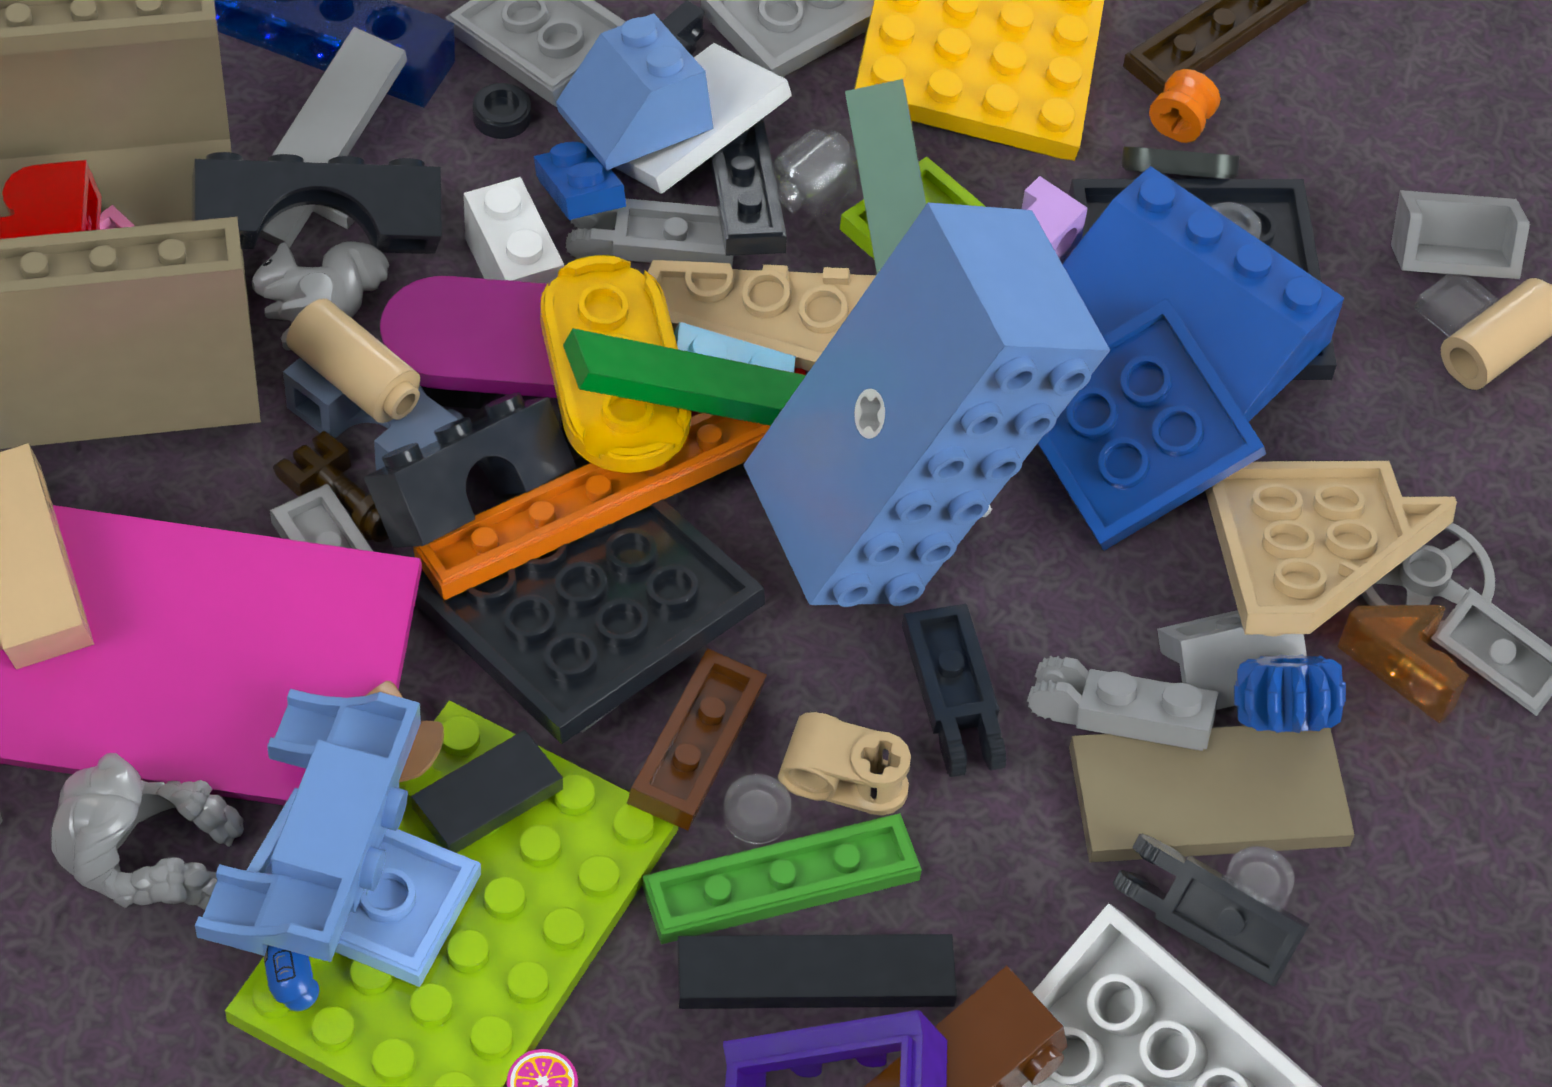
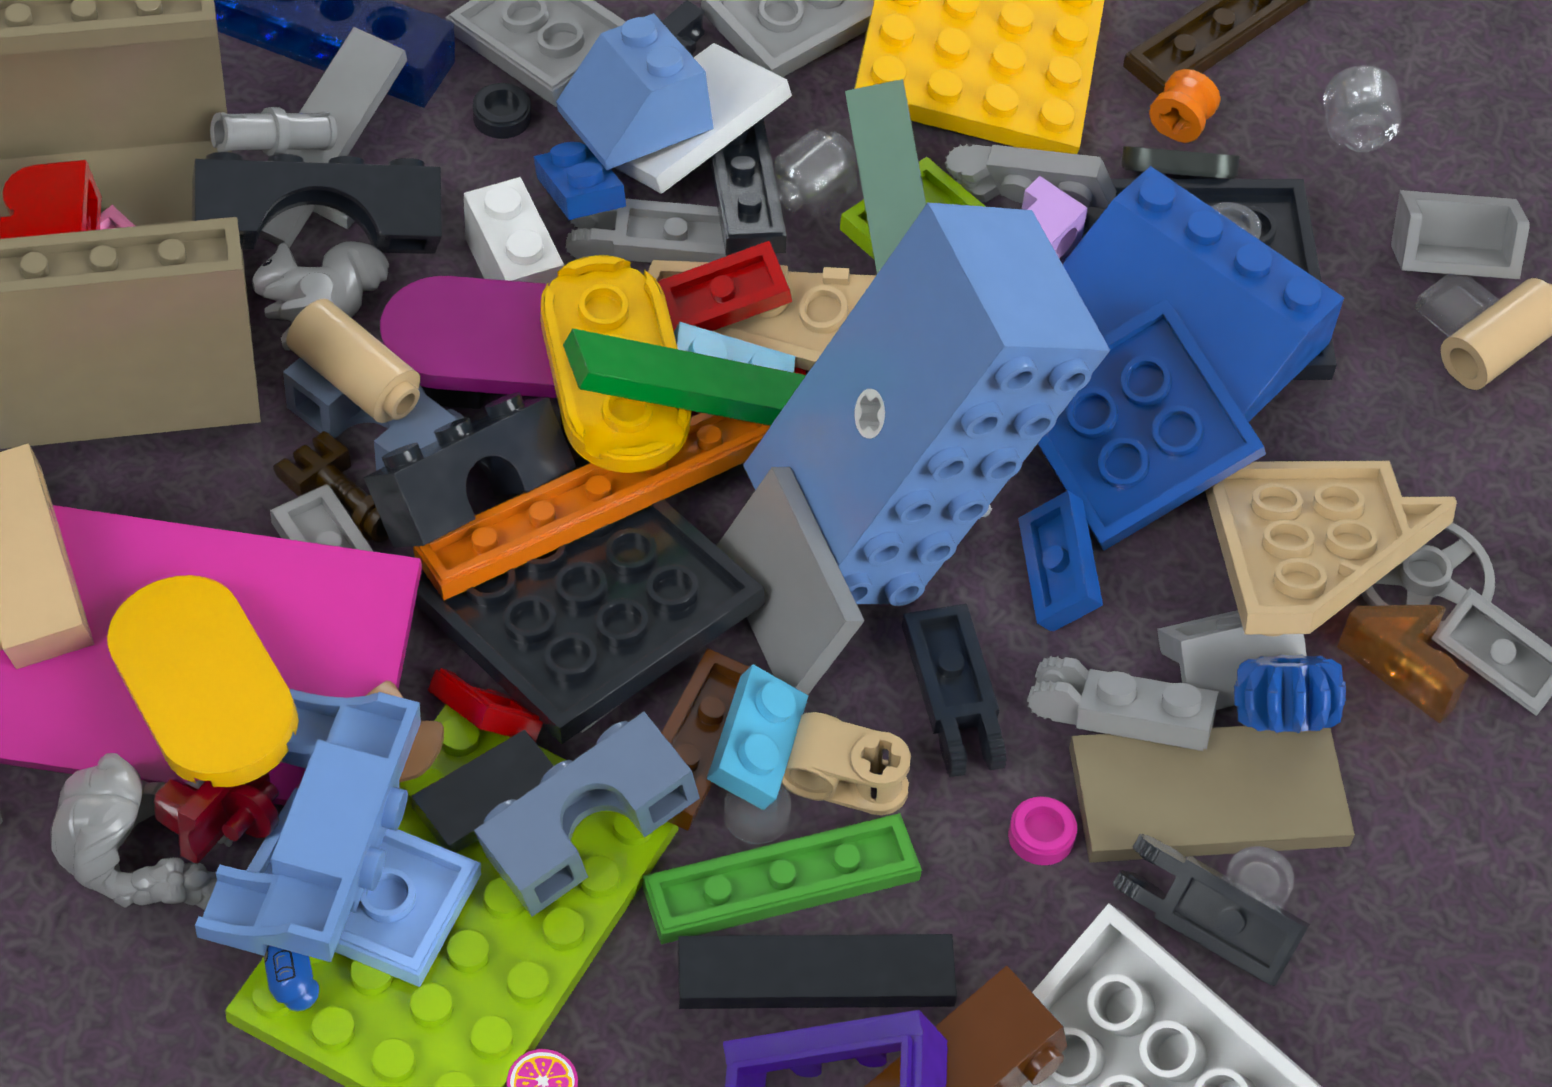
none -> yellow tile [107,575,299,787]
none -> dark red hips [154,773,279,864]
none -> light grey pin [210,107,337,156]
none -> red tile [428,668,543,743]
none -> sand blue arch [474,712,700,917]
none -> red plate [657,241,793,331]
none -> medium azure plate [707,664,809,810]
none -> light grey tile [717,467,864,695]
none -> light grey hinge [945,144,1117,209]
none -> dark pink tile [1008,797,1077,865]
none -> blue plate [1018,491,1103,631]
none -> clear head [1323,65,1402,152]

